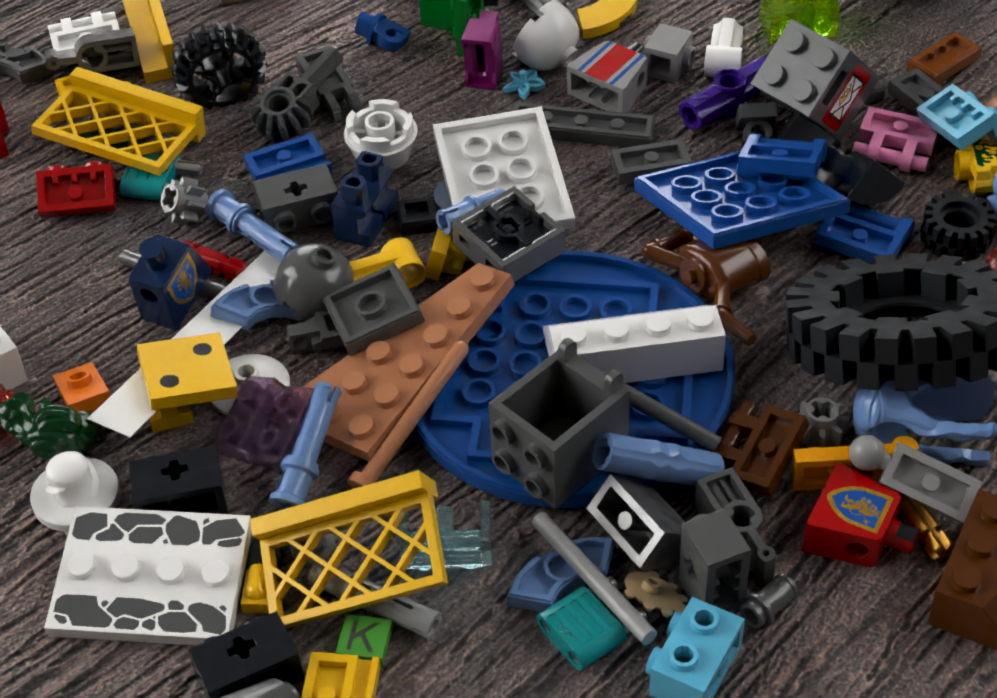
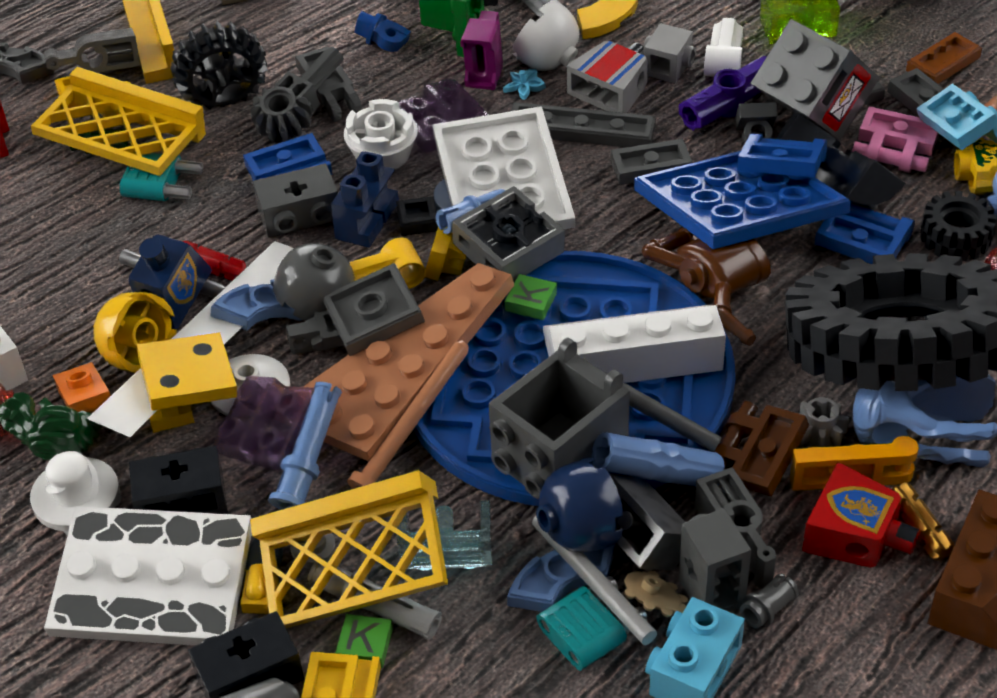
red bracket [36,161,118,218] -> none
white plate [48,11,120,57] -> none
light grey gear [161,176,208,225] -> none
medium blue pin [205,189,300,262] -> none
light grey plate [849,435,983,524] -> none
none -> yellow cylinder [93,292,177,374]
none -> clear purple slope [397,79,489,153]
none -> bright green tile [505,274,557,320]
none -> dark blue cylinder [536,458,623,553]

